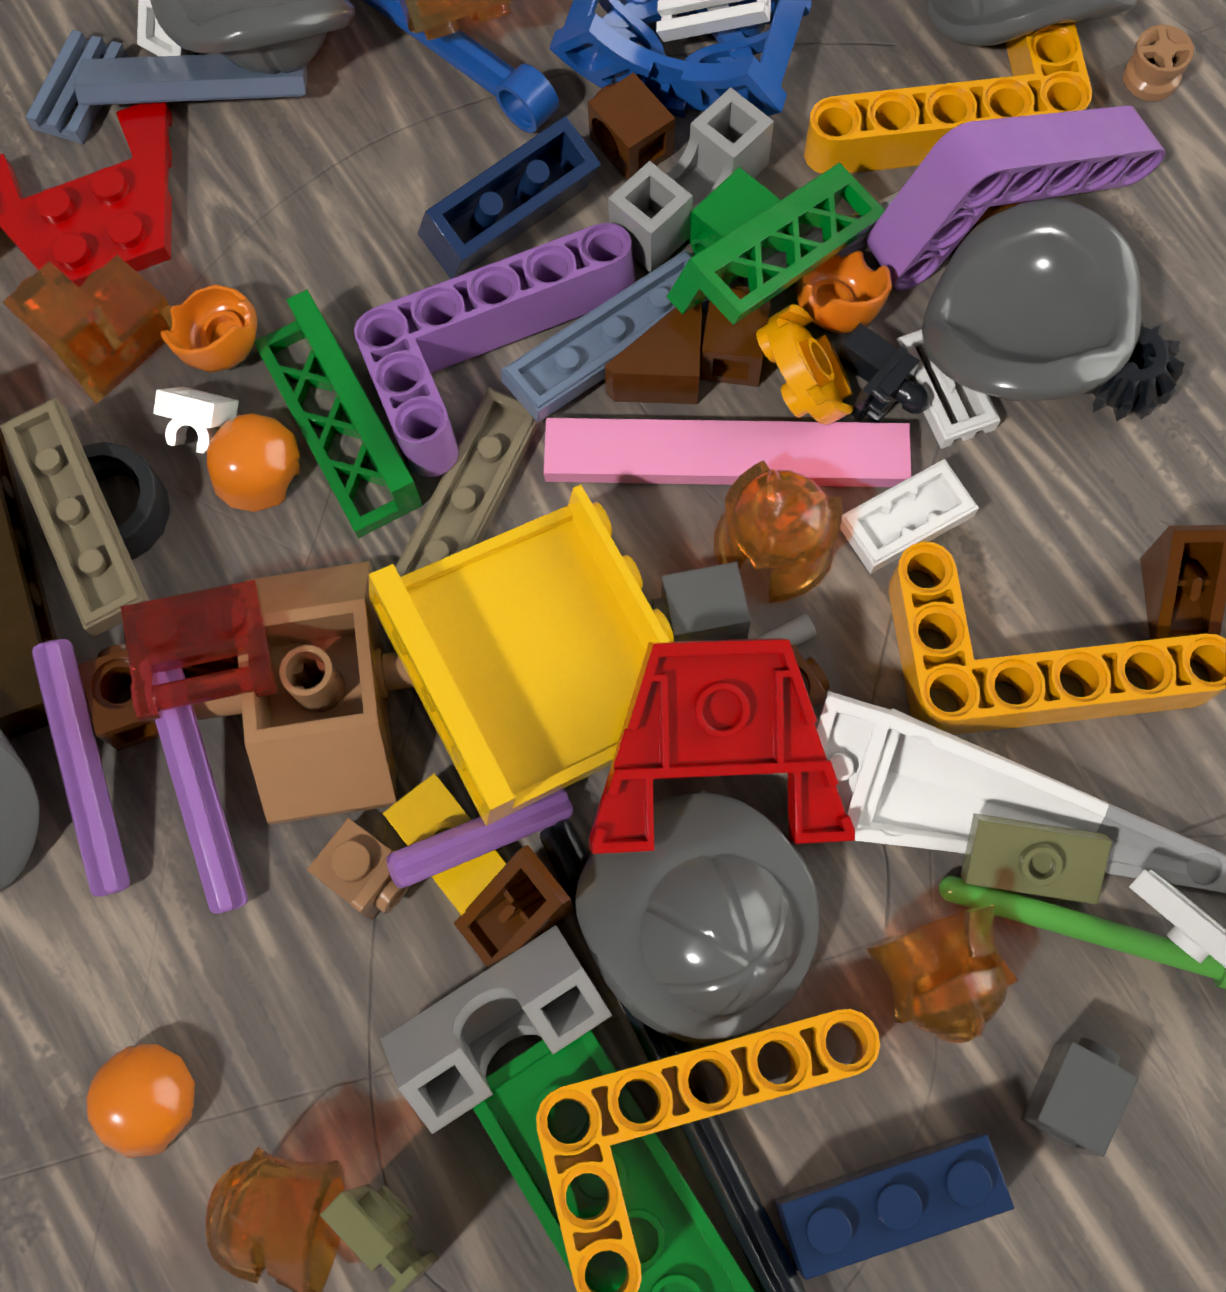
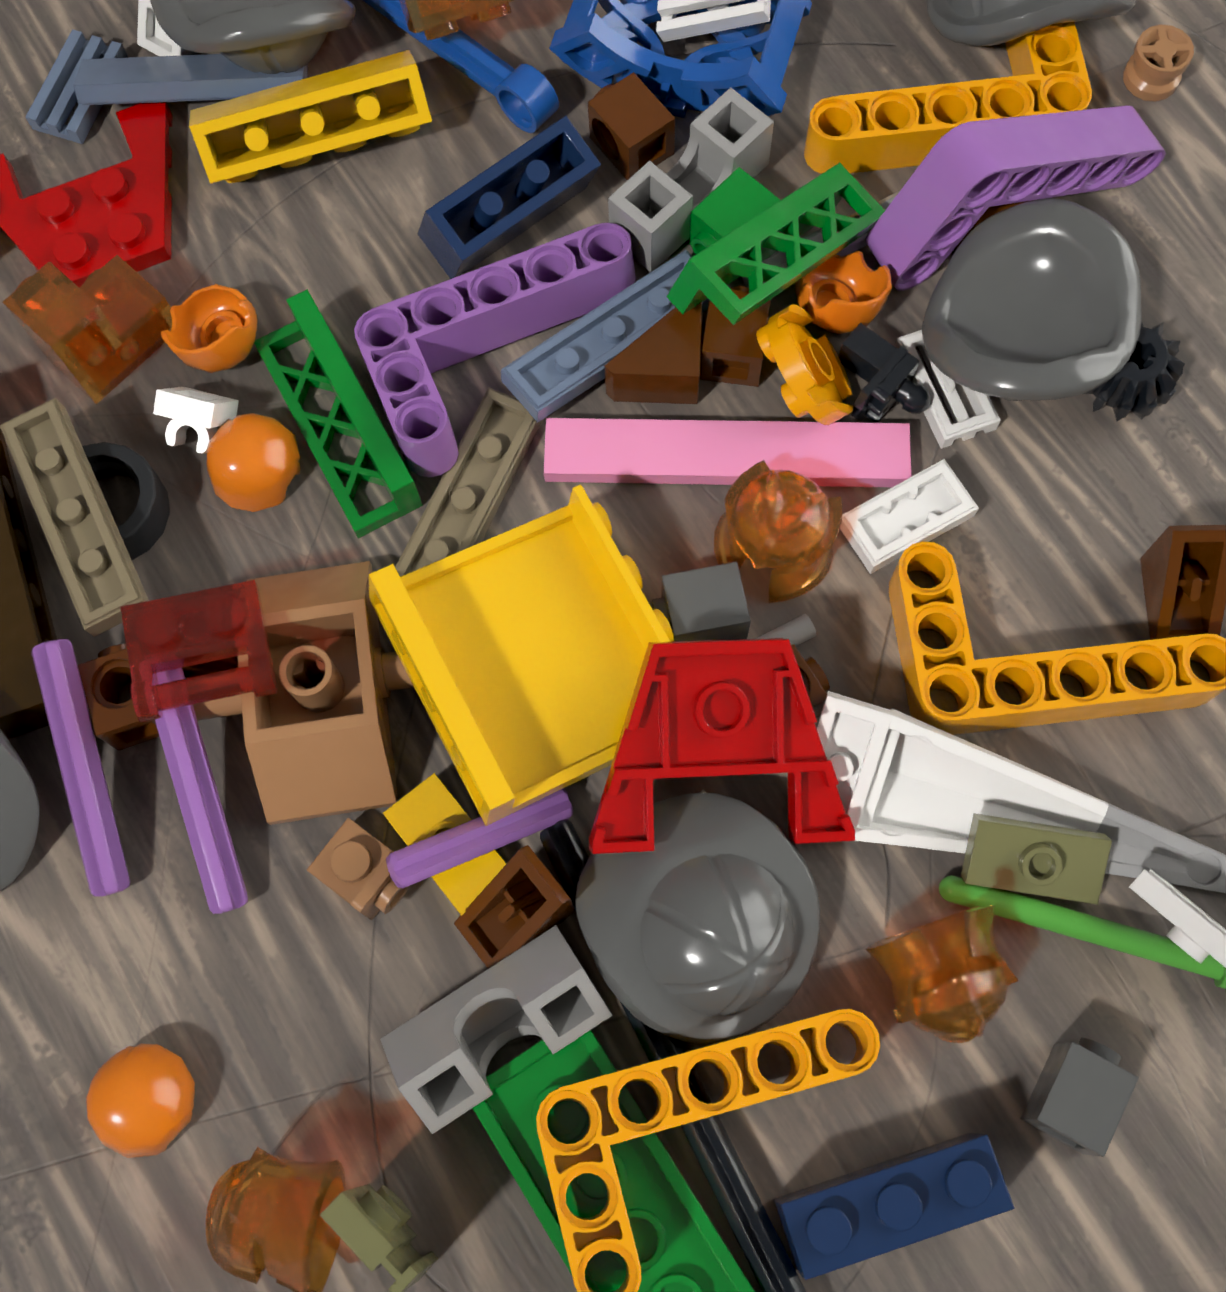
none -> yellow brick [189,50,432,184]

